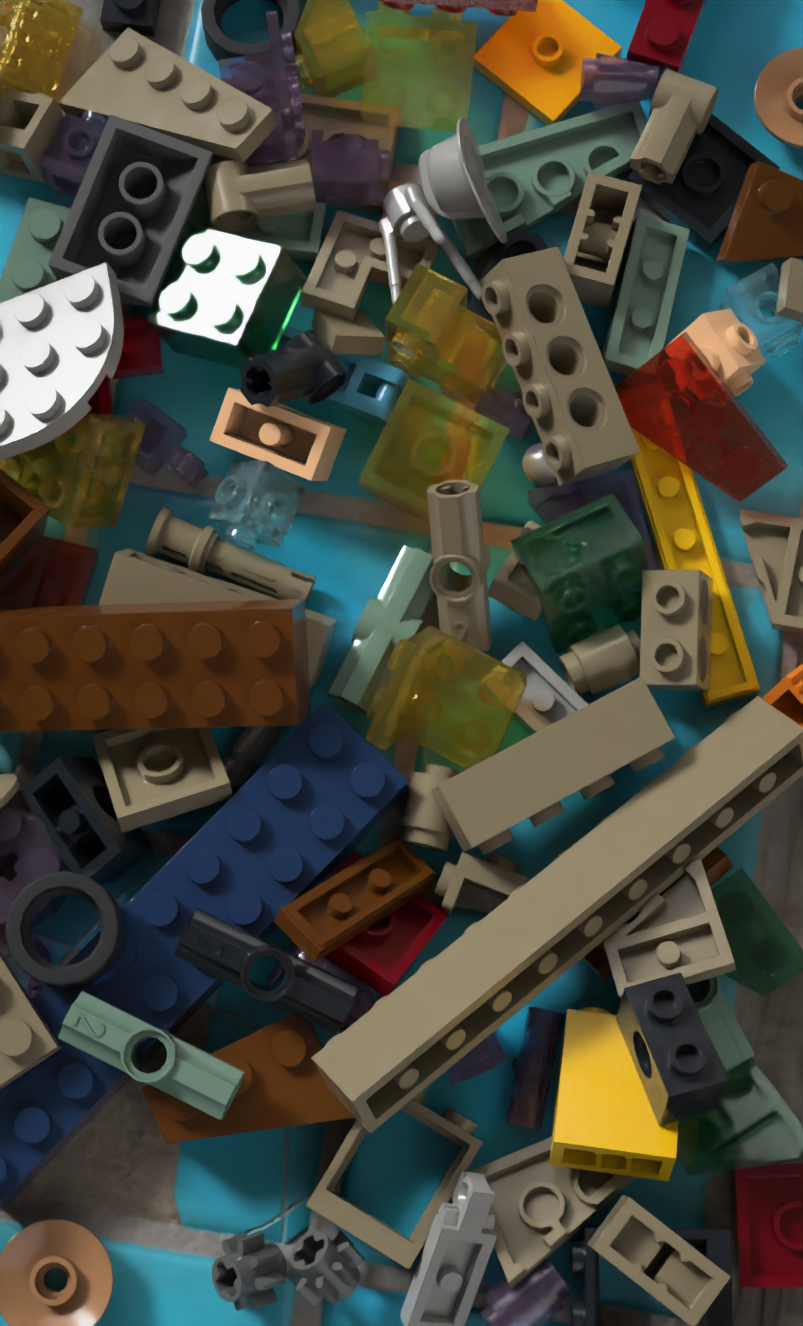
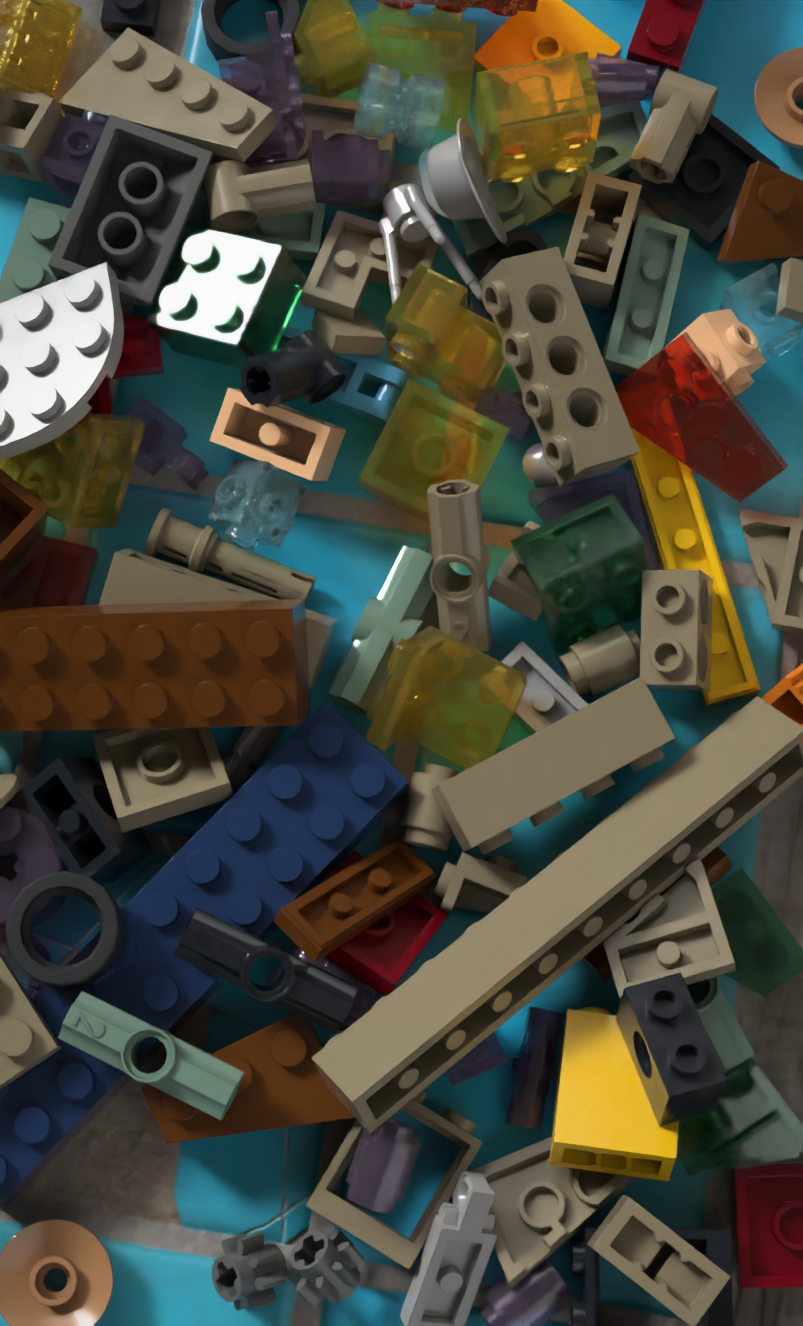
none -> clear purple brick [346,1117,422,1213]
none -> clear light blue wheel [353,62,445,150]
none -> clear yellow brick [474,52,602,183]

